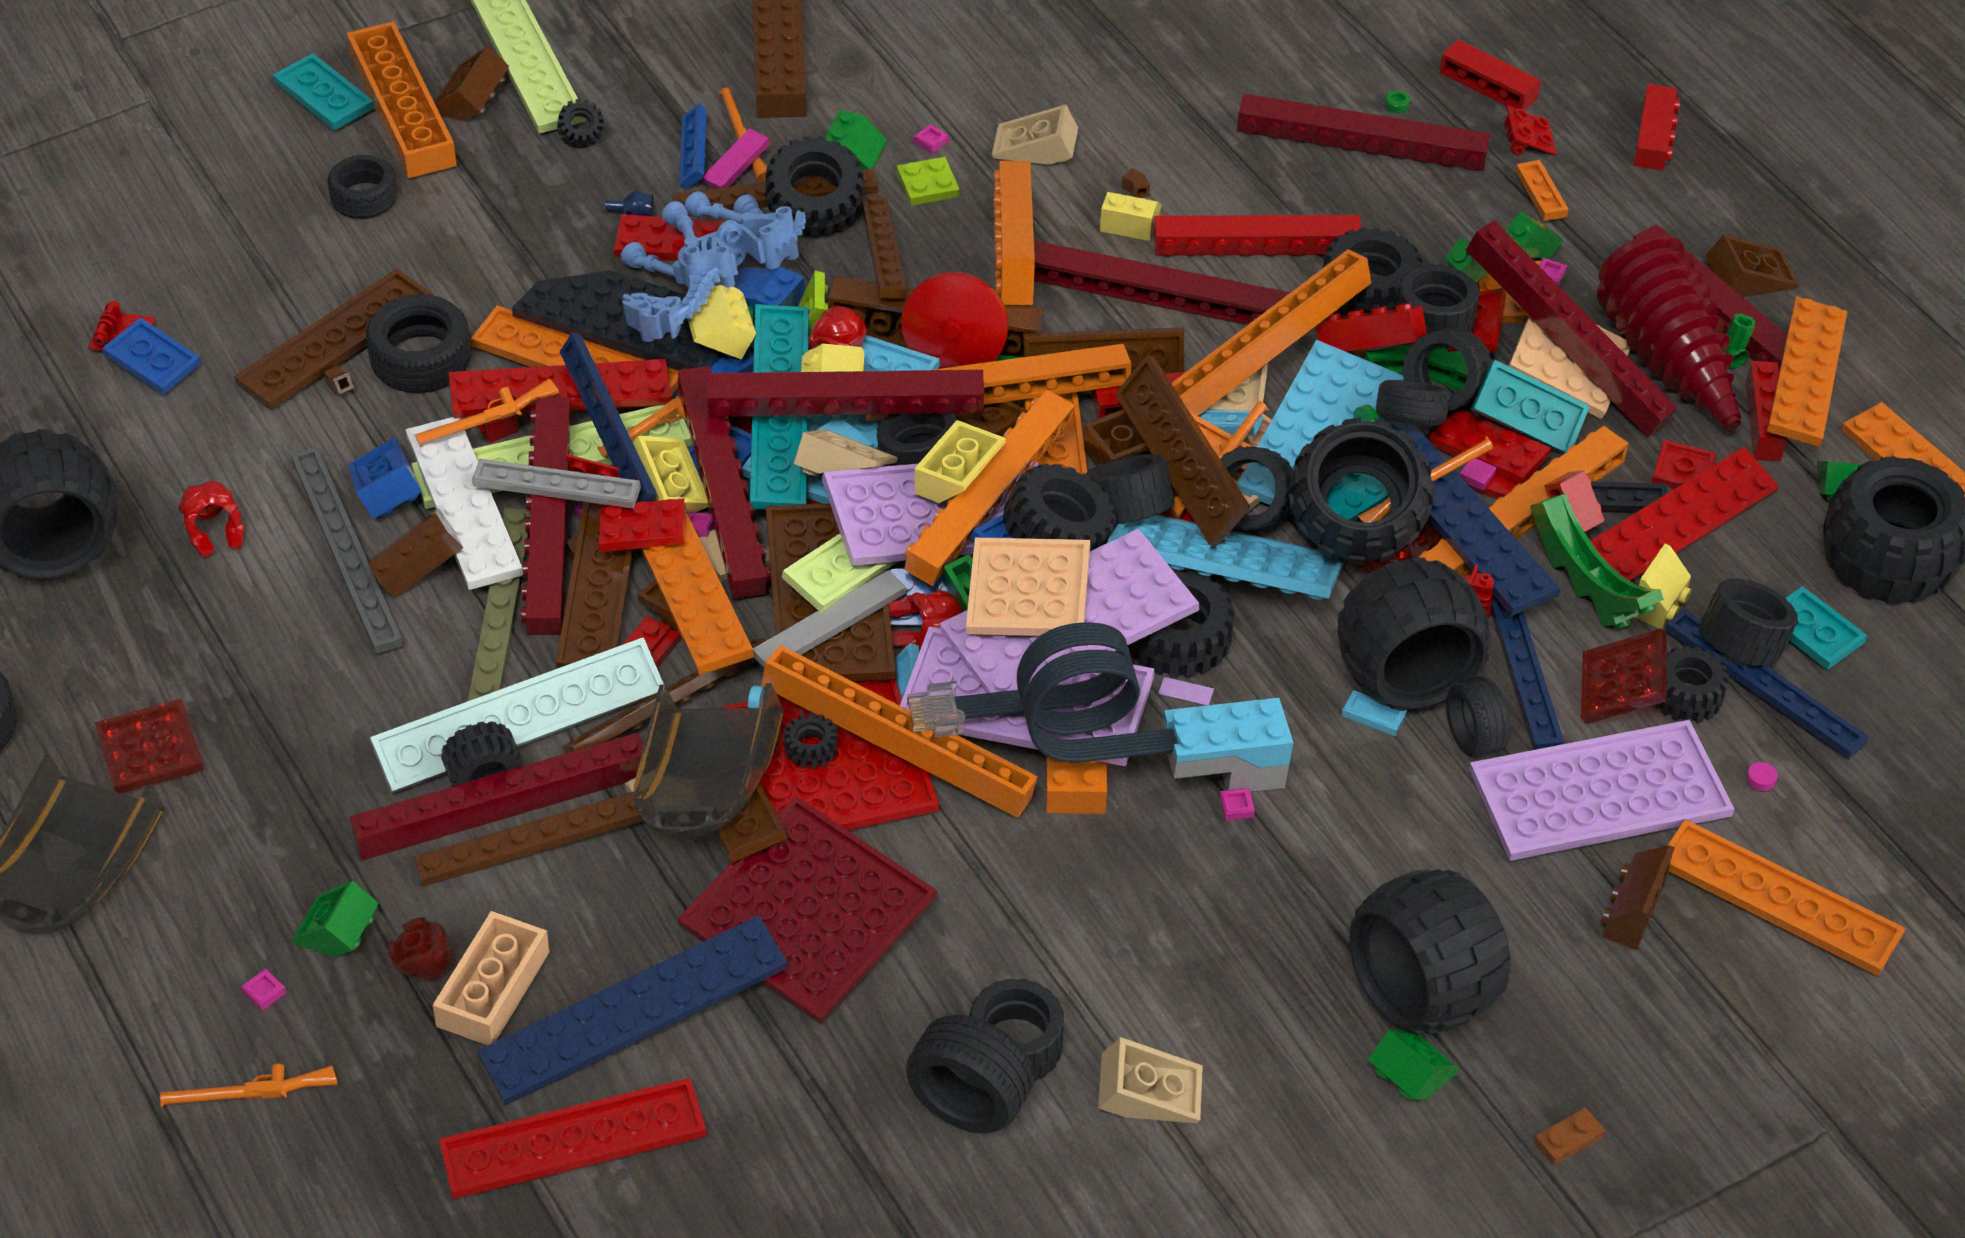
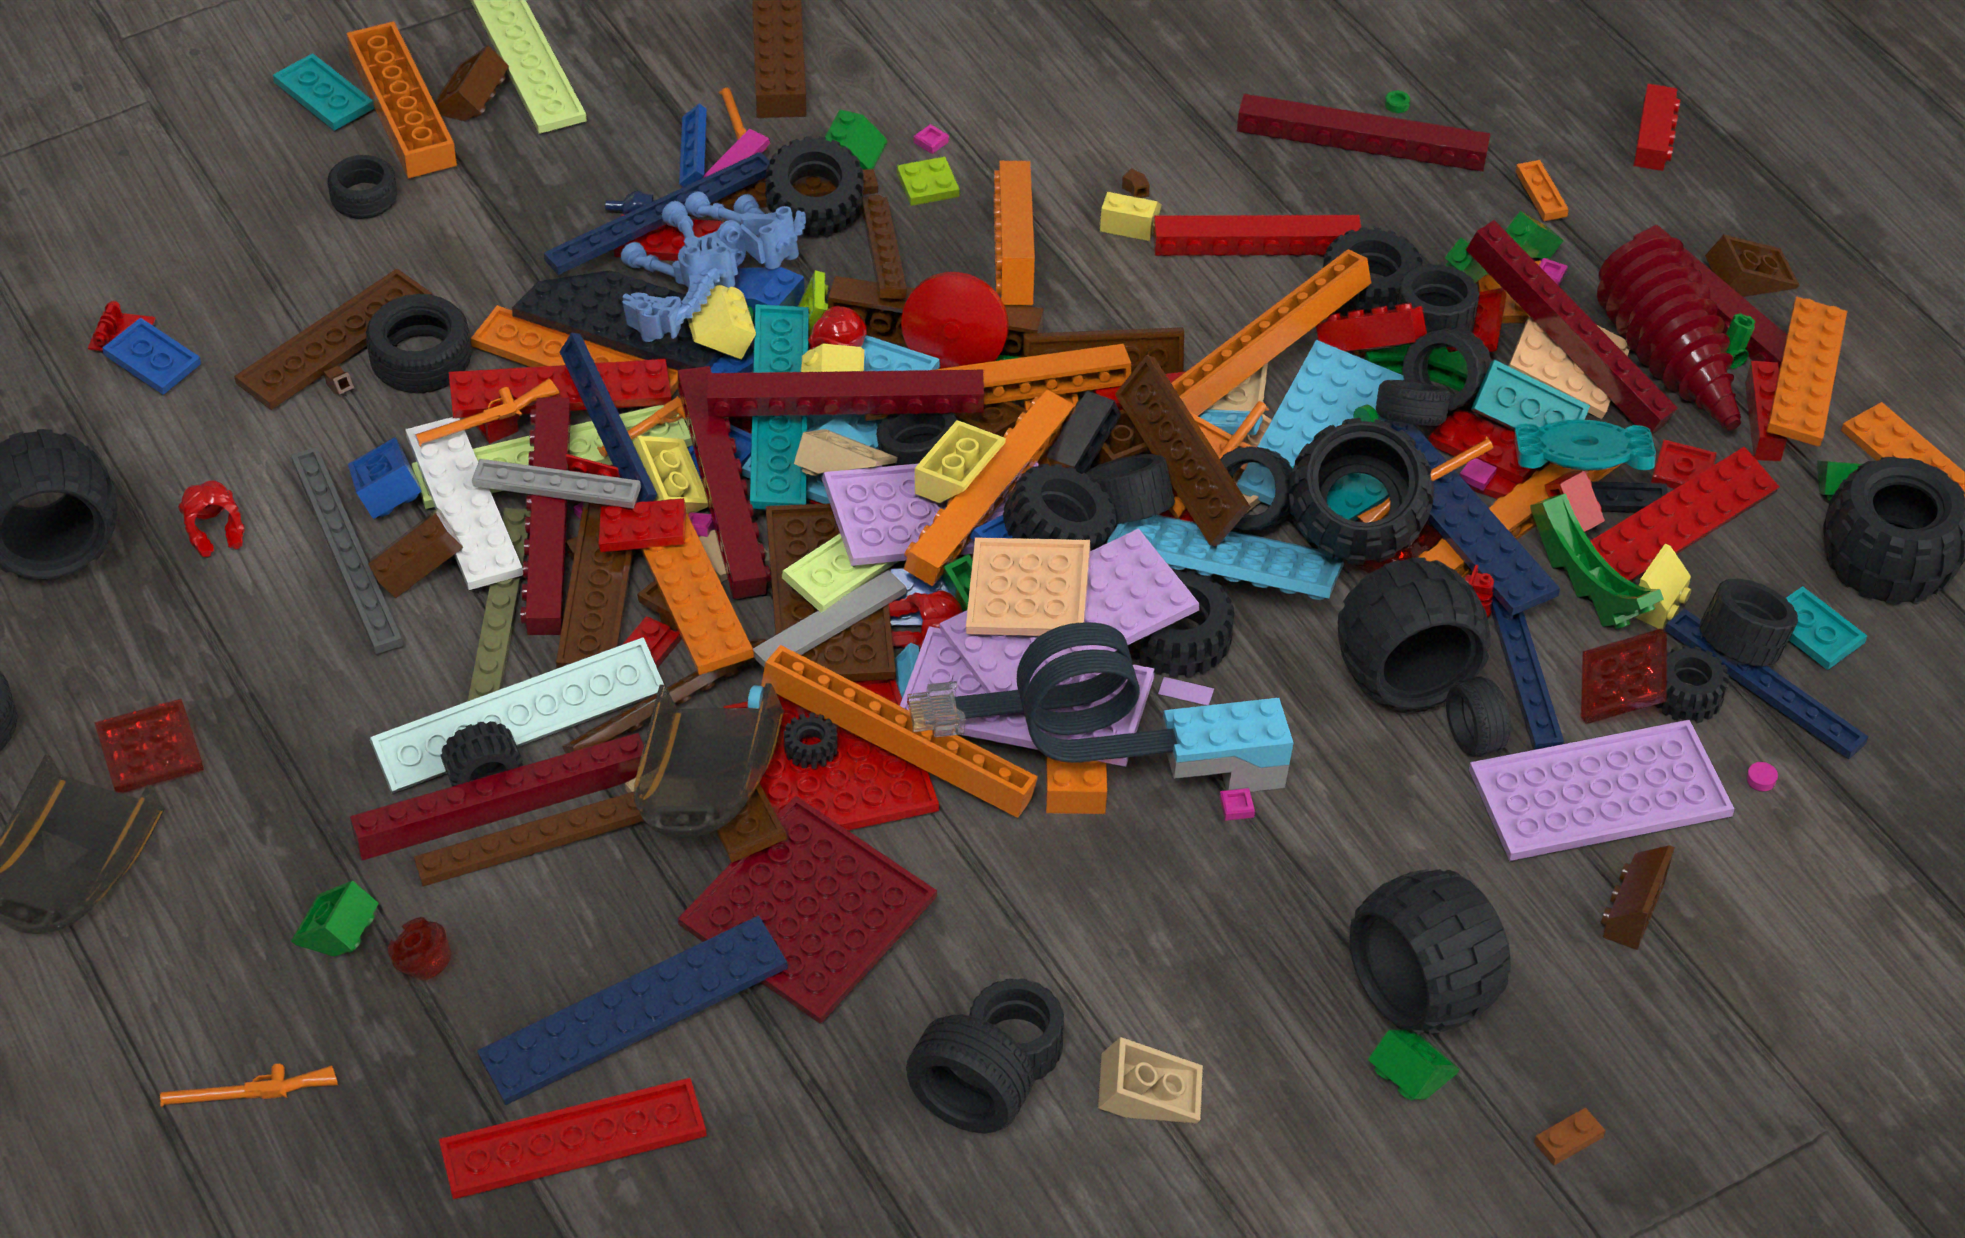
dark pink tile [241,969,286,1011] -> none
light nougat brick [433,911,549,1045] -> none
black tyre [557,99,604,149] -> none
tan slope [992,105,1078,165] -> none
dark red brick [1034,241,1290,325] -> none
medium azure tile [1342,690,1407,736] -> none
red brick [1439,39,1541,111] -> none
red hinge [1504,105,1557,155] -> none
orange plate [1667,819,1906,976] -> none
none -> dark blue plate [544,152,770,275]
none -> black brick [1047,391,1121,474]
none -> teal piece [1514,419,1656,470]

